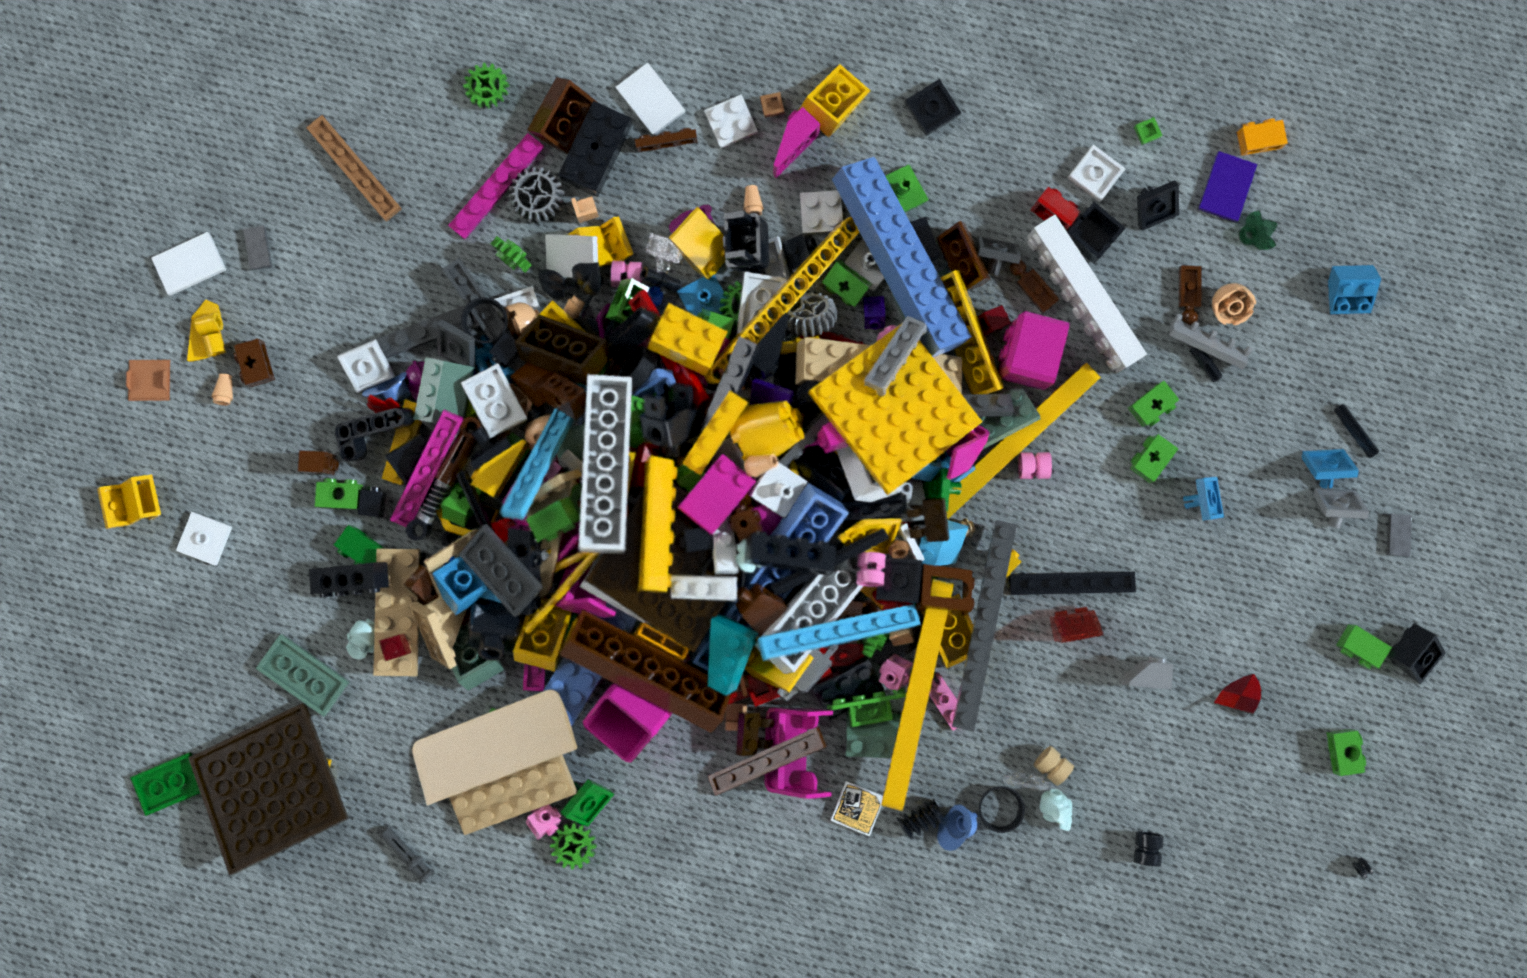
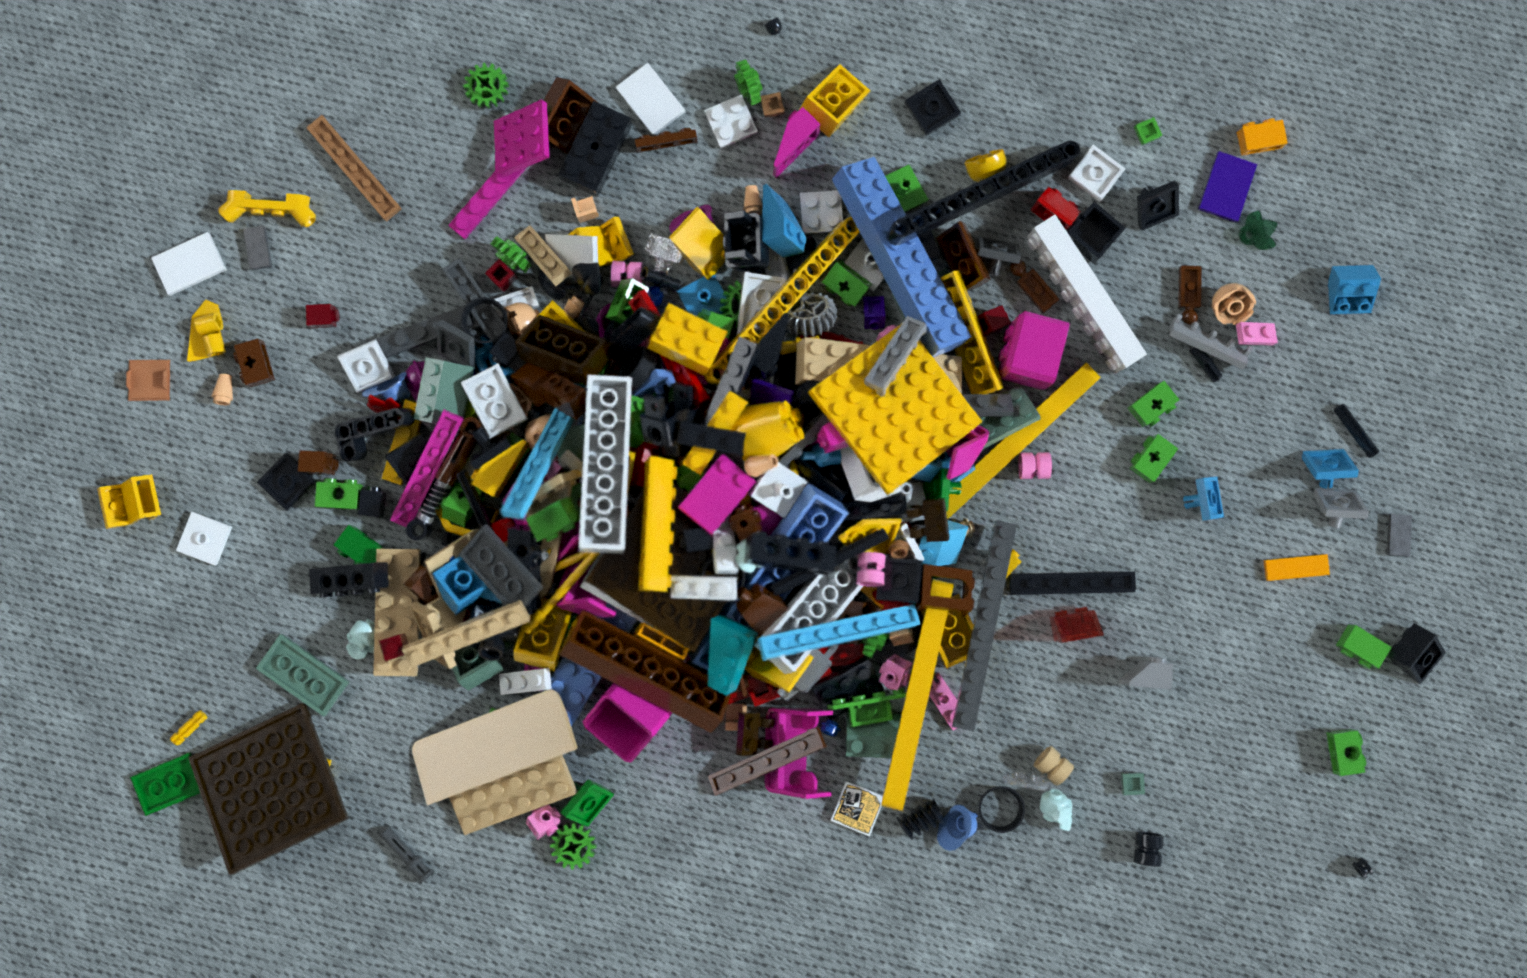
light grey gear [508,167,564,223] -> none
shield [1214,674,1262,717] -> none
none -> yellow axle [170,710,207,746]
none -> yellow plate [218,190,316,227]
none -> black tile [257,453,317,511]
none -> dark red brick [306,304,340,329]
none -> tan plate [402,600,530,667]
none -> dark red brick [485,259,518,292]
none -> dark pink plate [494,99,549,178]
none -> white plate [499,668,552,695]
none -> tan plate [514,225,572,287]
none -> black plate [677,421,746,455]
none -> bright green gear [734,59,762,105]
none -> dark azure slope [762,184,806,258]
none -> black hinge [764,17,782,35]
none -> dark azure piece [800,443,842,467]
none -> blue plate [821,720,841,737]
none -> black beam [886,140,1080,245]
none -> yellow cylinder [964,149,1007,182]
none -> sand green plate [1121,772,1145,795]
none -> bright pink plate [1236,322,1278,345]
none -> light orange tile [1264,554,1330,581]

